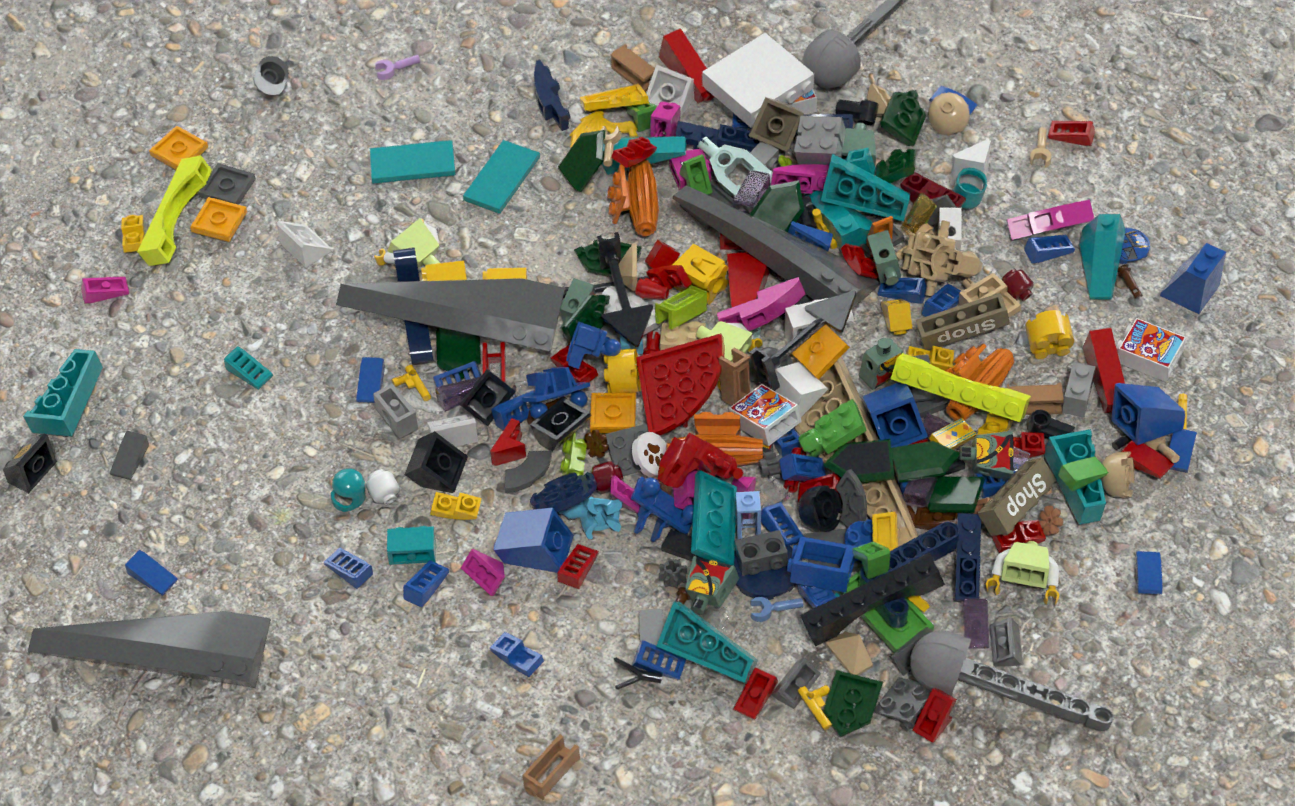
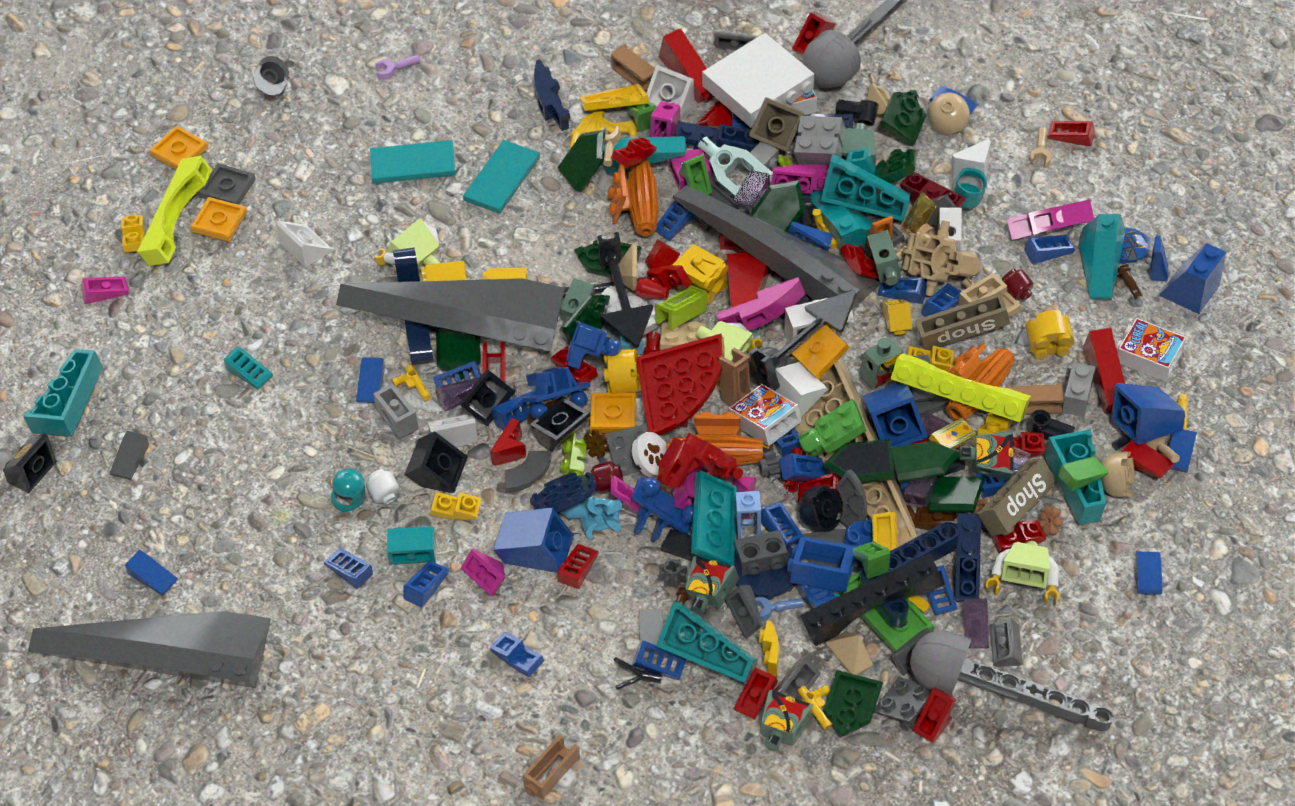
none -> blue slope [655,200,695,241]
none -> red slope [696,100,732,129]
none -> flat silver slope [715,31,756,50]
none -> dark grey slope [725,585,763,638]
none -> yellow slope [759,621,779,676]
none -> torso [761,690,813,751]
none -> red slope [792,12,836,55]
none -> blue slope [927,565,958,616]
none -> blue slope [1150,235,1168,281]

